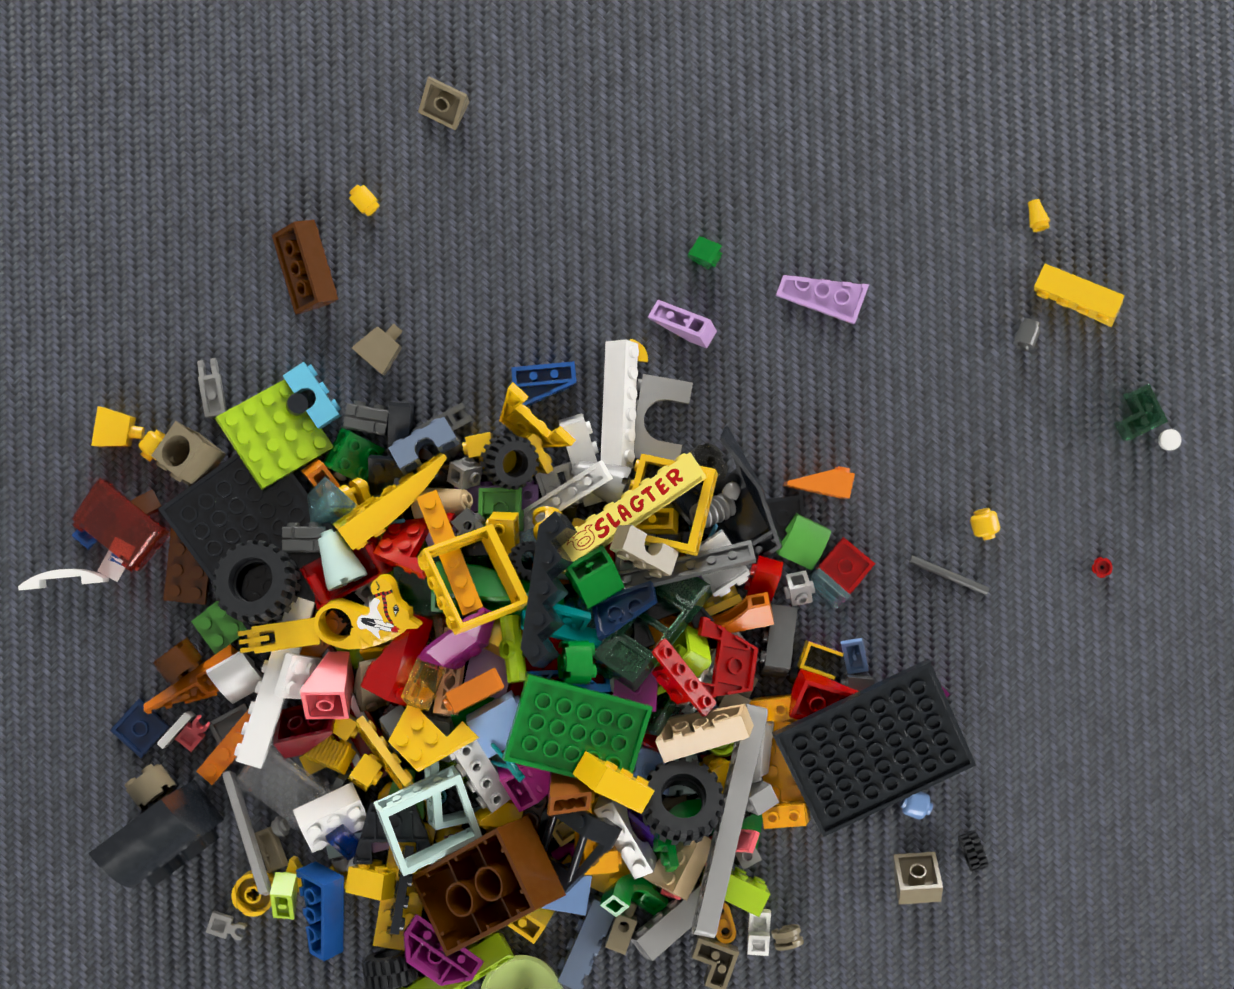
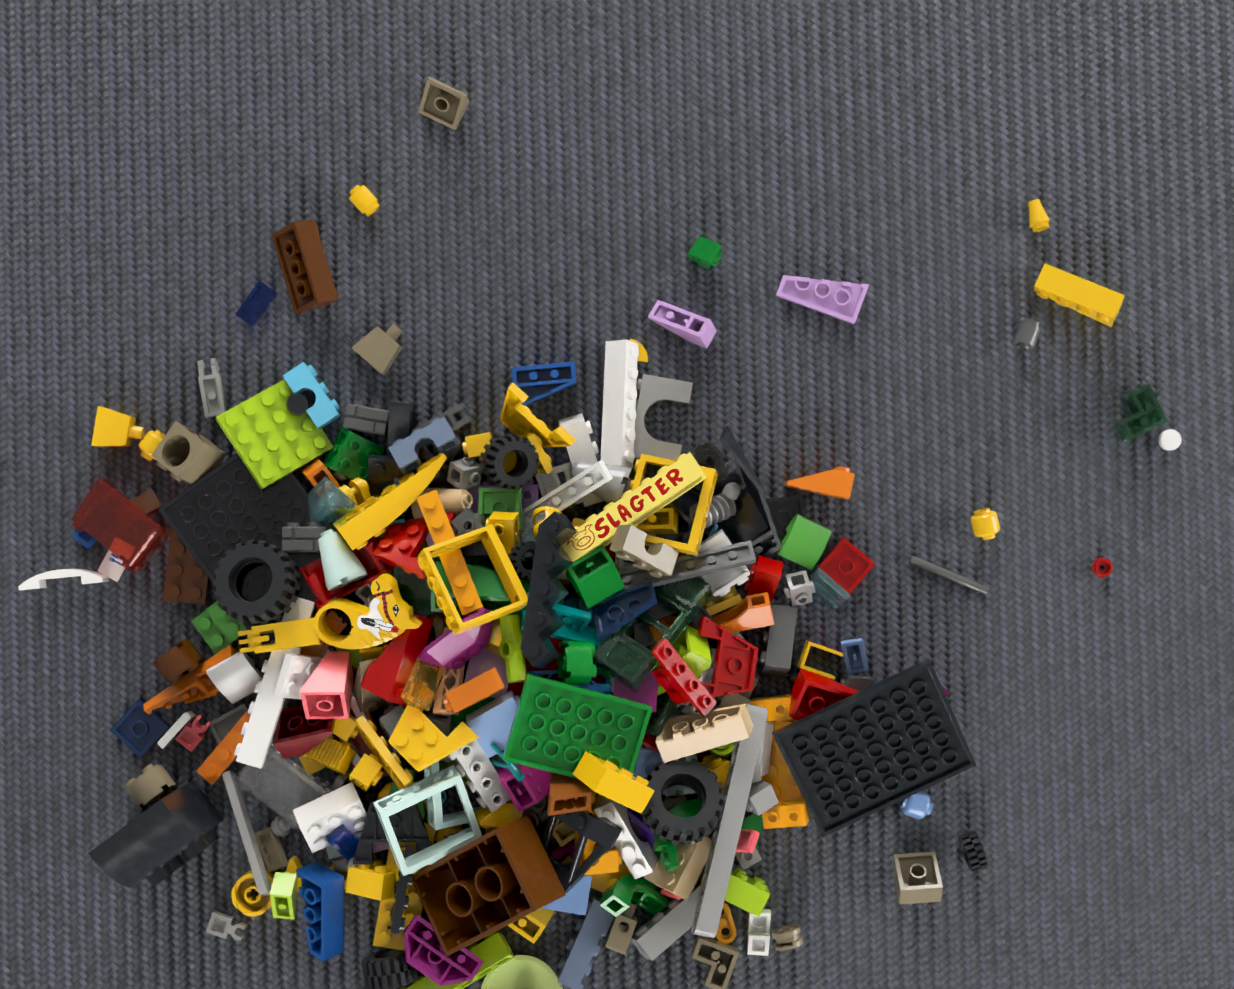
none -> clear blue tile [235,281,277,327]

